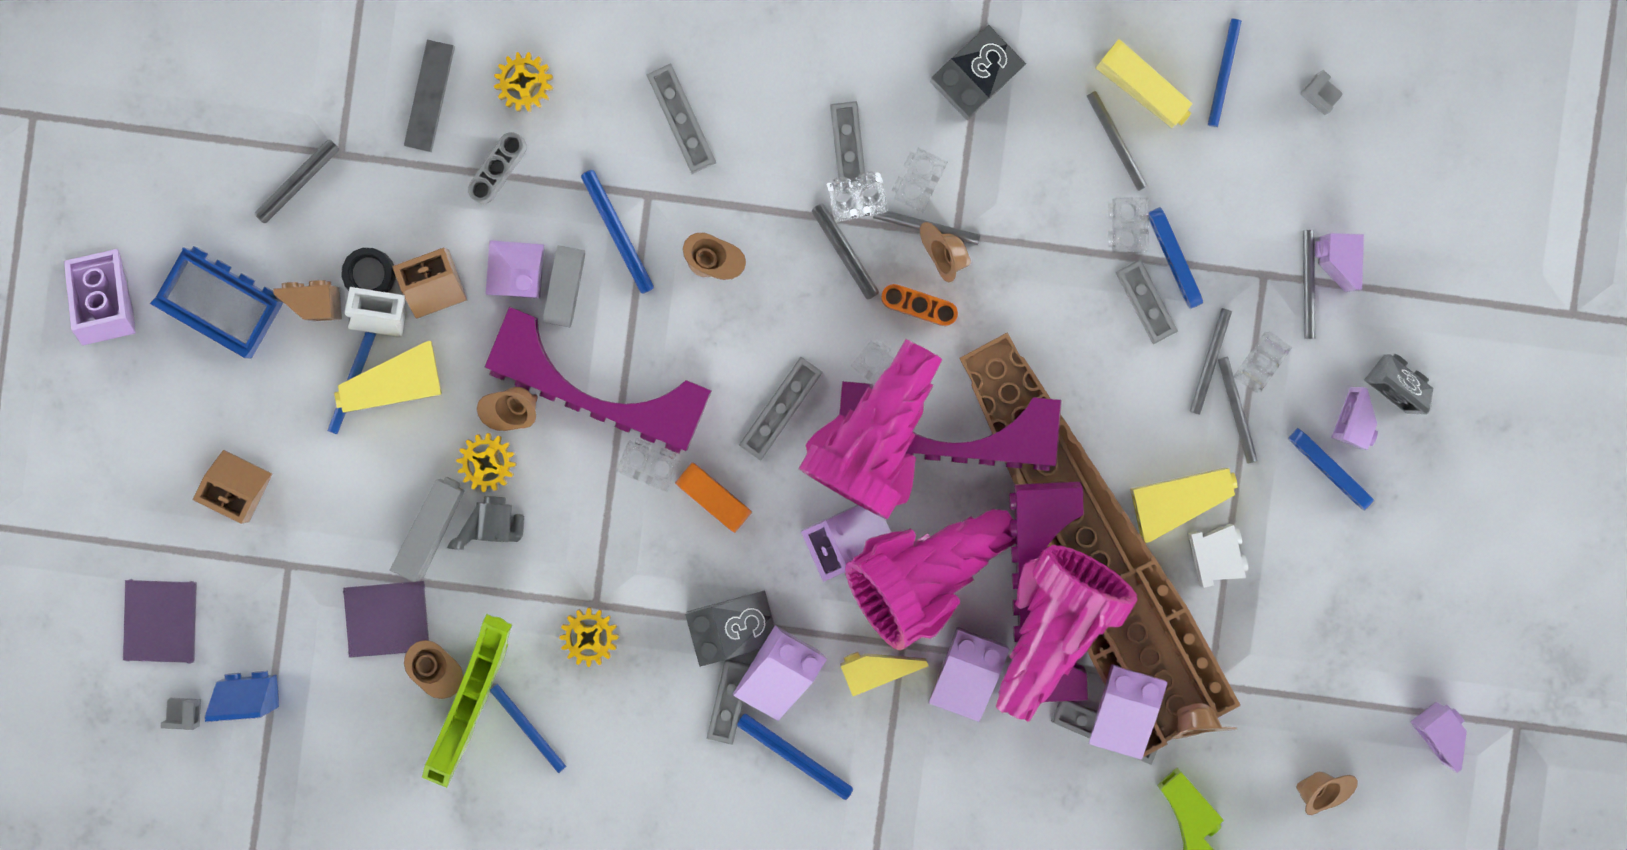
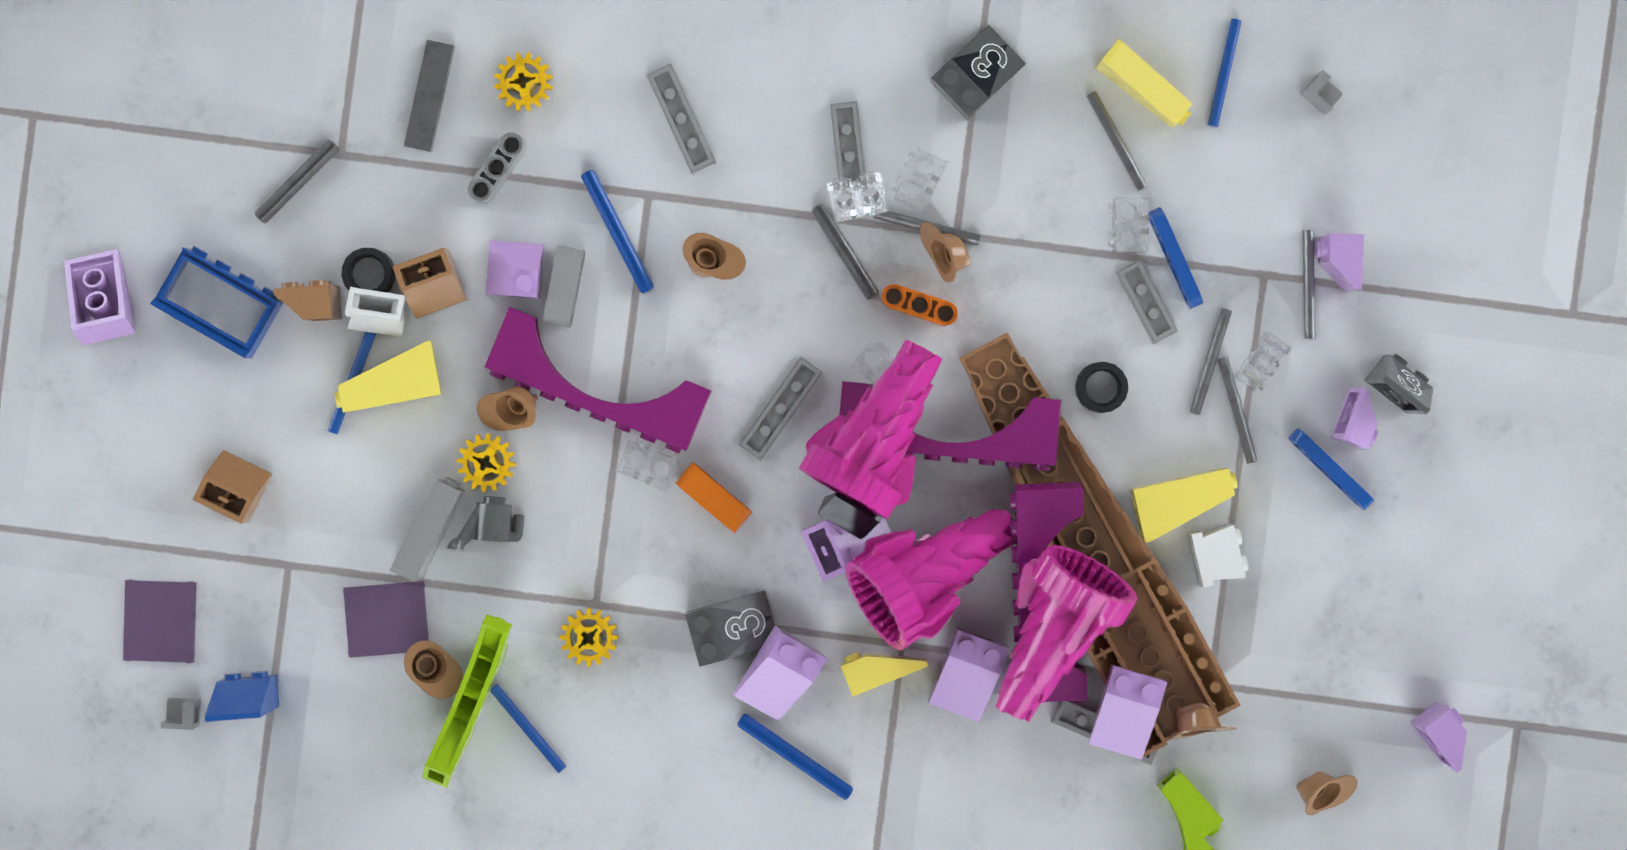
light grey tile [706,659,750,745] -> none
none -> black slope [818,492,881,539]
none -> black tyre [1075,362,1129,413]

